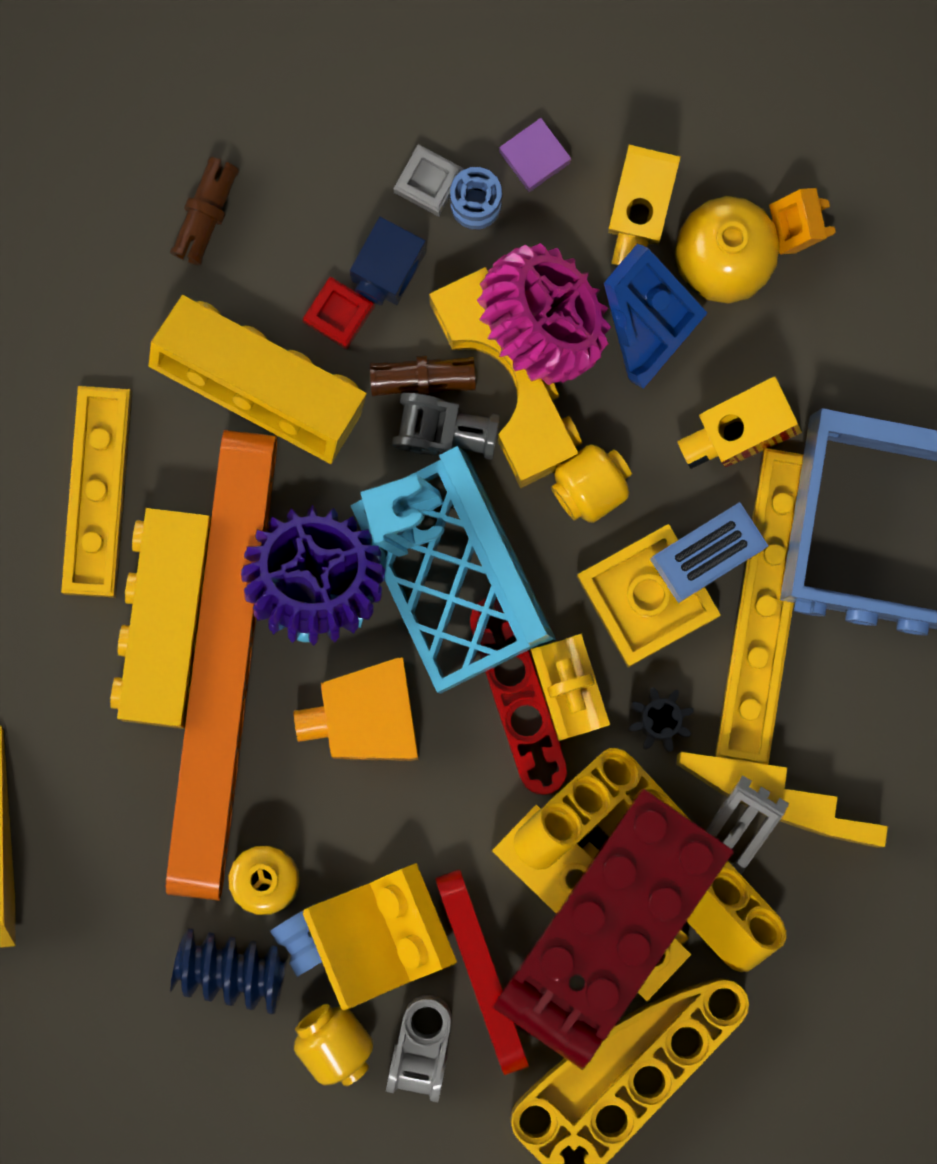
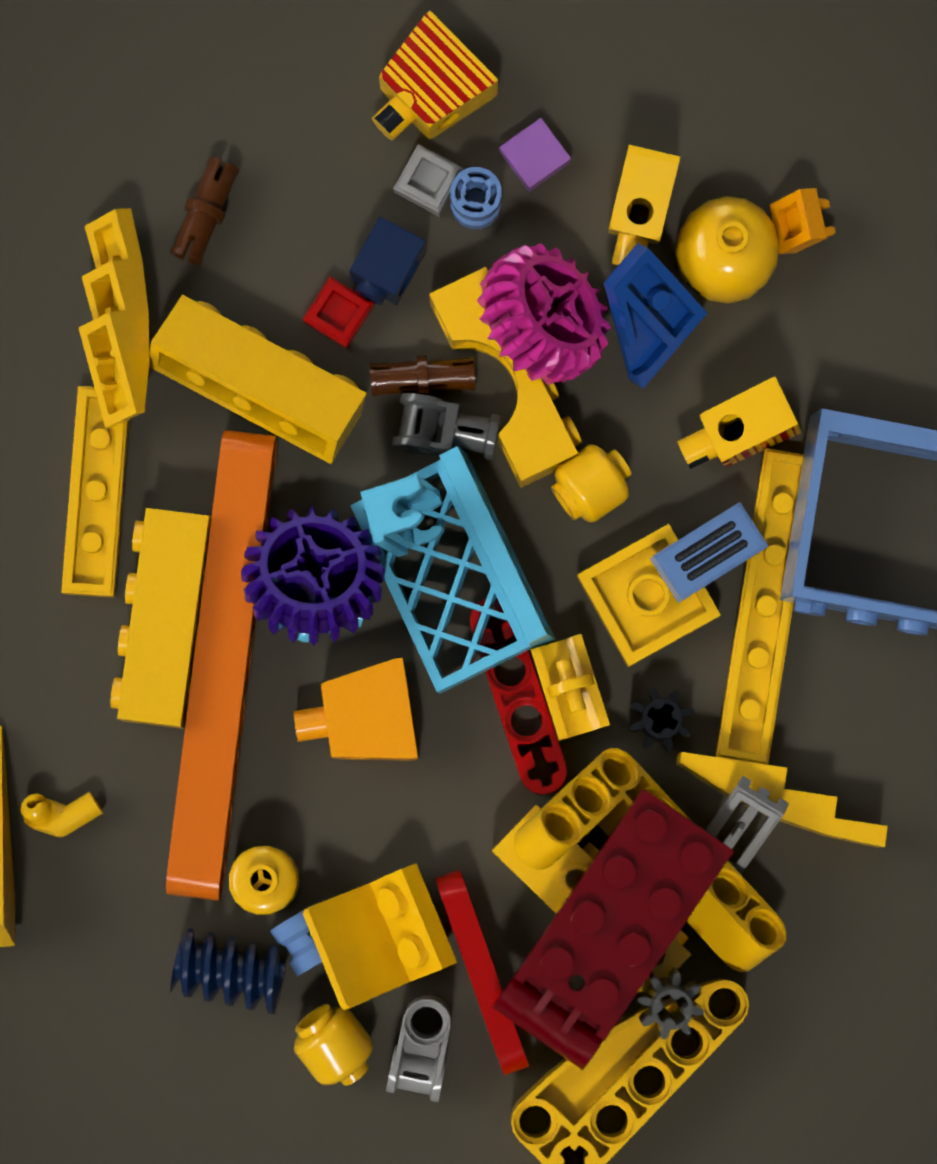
none -> yellow arm [20,791,103,838]
none -> yellow slope [79,208,149,428]
none -> yellow torso [371,11,498,141]
none -> dark grey gear [635,968,704,1039]

